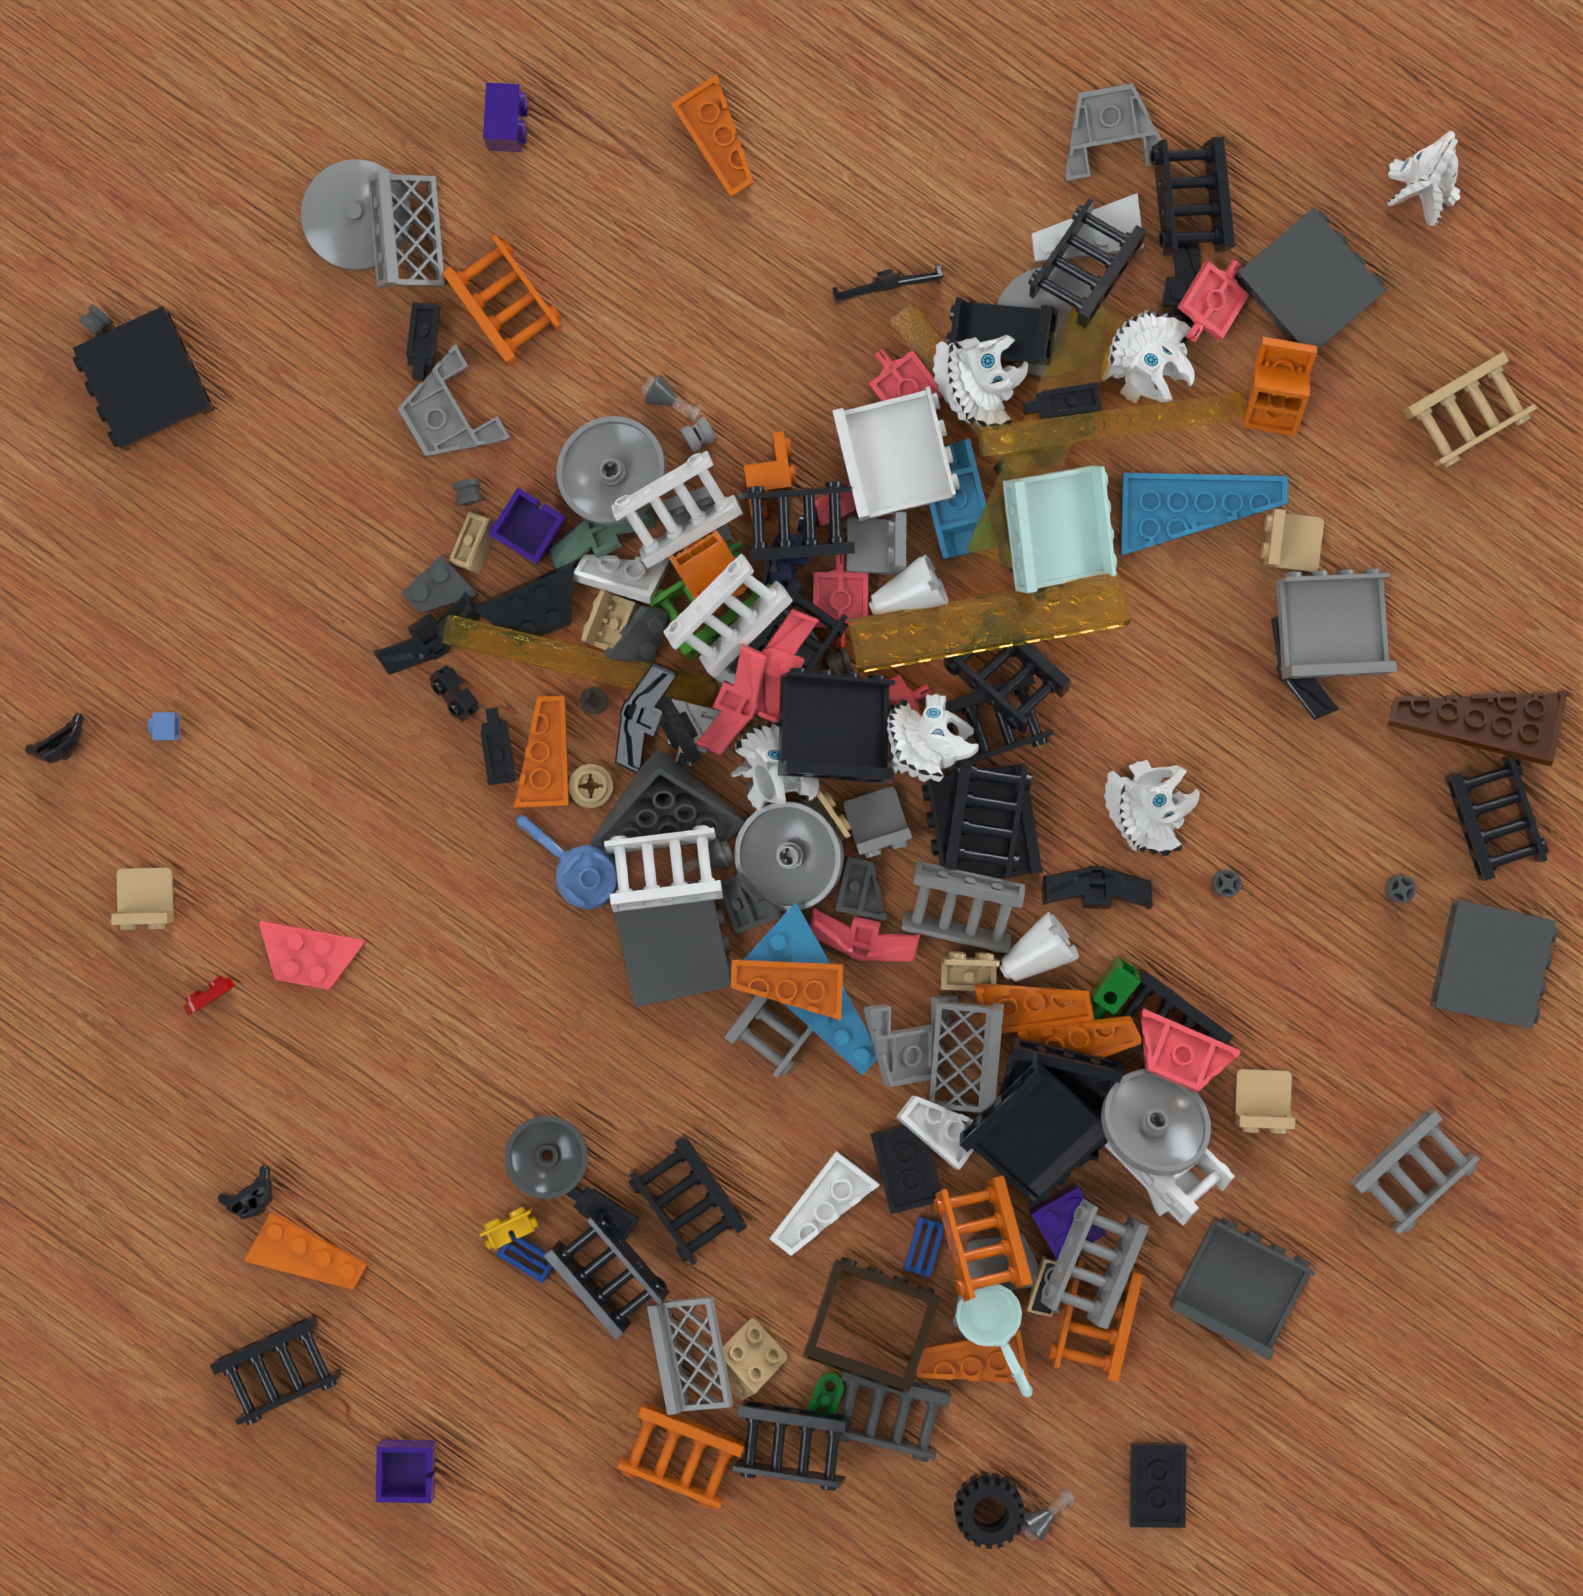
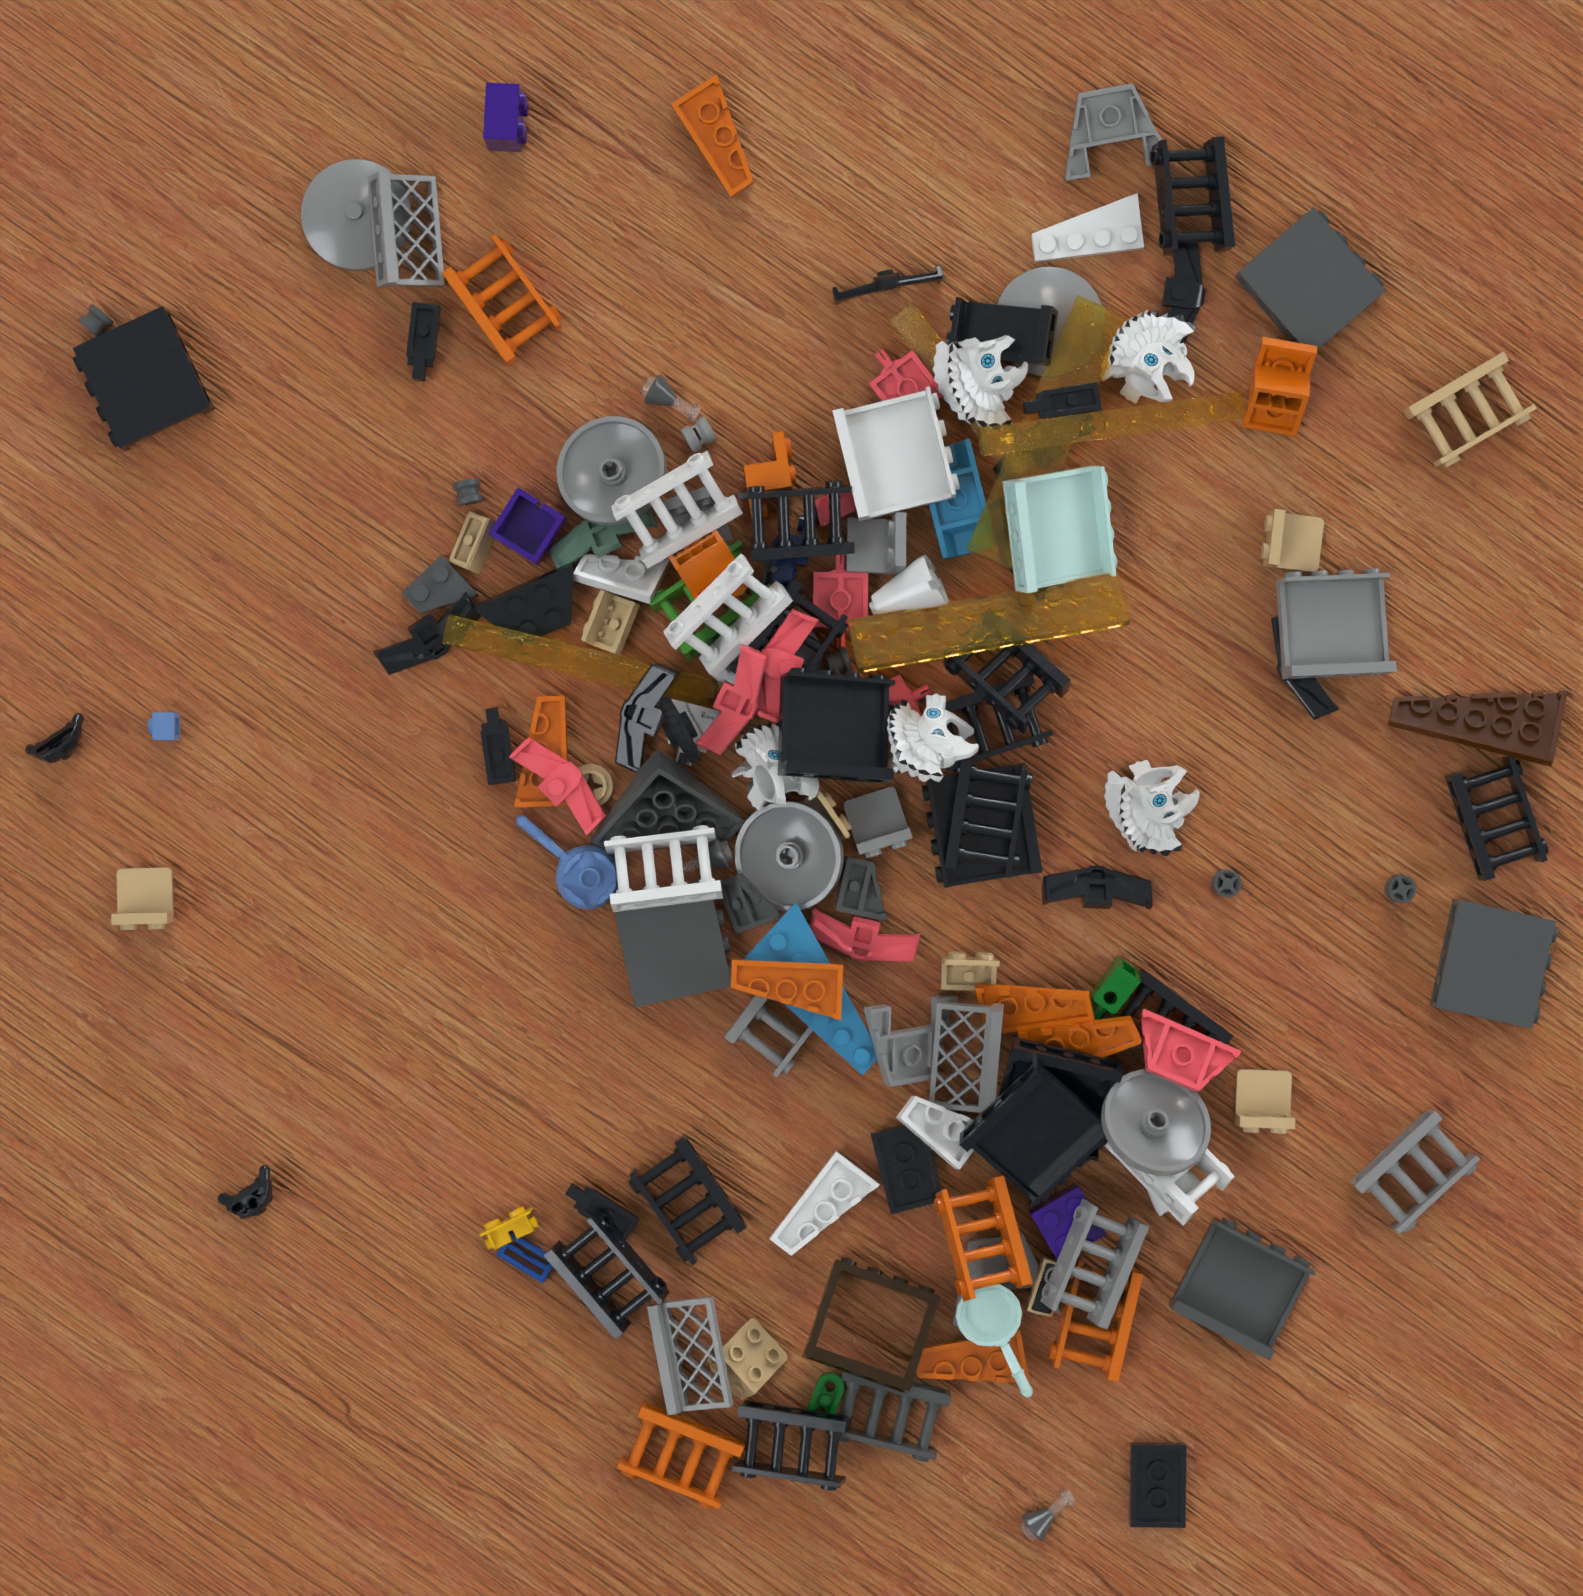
red plate [183,975,235,1016] -> none
black fence [210,1314,342,1426] -> none
orange wing [244,1212,368,1290] -> none
coral wing [259,921,366,990] -> none
dark purple piece [376,1439,436,1503] -> none
light grey wing [398,345,511,457] -> none
black hinge [429,665,480,722] -> none
dark grey dish [505,1115,588,1199] -> none
clear smoke wheel [580,687,608,715] -> none
dark grey wing [604,606,669,663] -> none
light grey fence [901,861,1025,954] -> none
blue tile [903,1216,944,1277] -> none
black tyre [954,1472,1025,1549] -> none
white cone [1000,912,1079,982] -> none
black fence [1028,198,1146,329] -> none
dark azure wing [1120,473,1288,556] -> none
coral plate [1177,259,1249,342] -> none
white piece [1386,130,1460,226] -> none
none -> coral plate [509,737,606,835]

